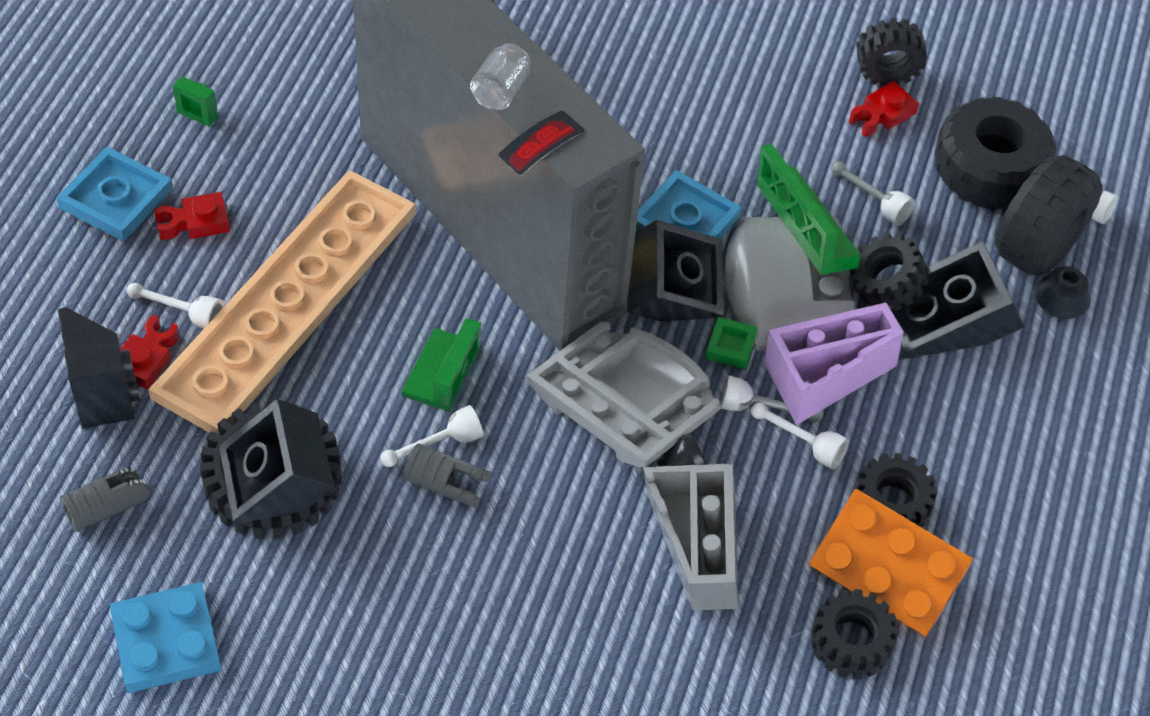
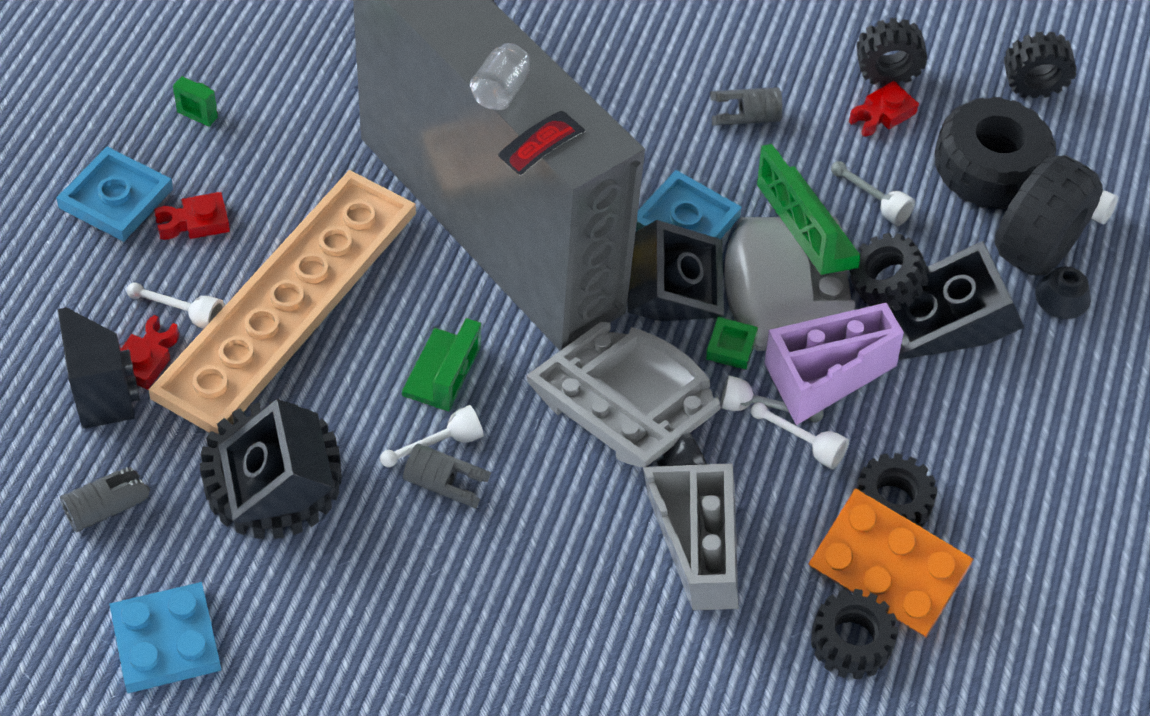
none -> dark grey hinge [710,87,782,126]
none -> black tyre [1004,32,1077,98]

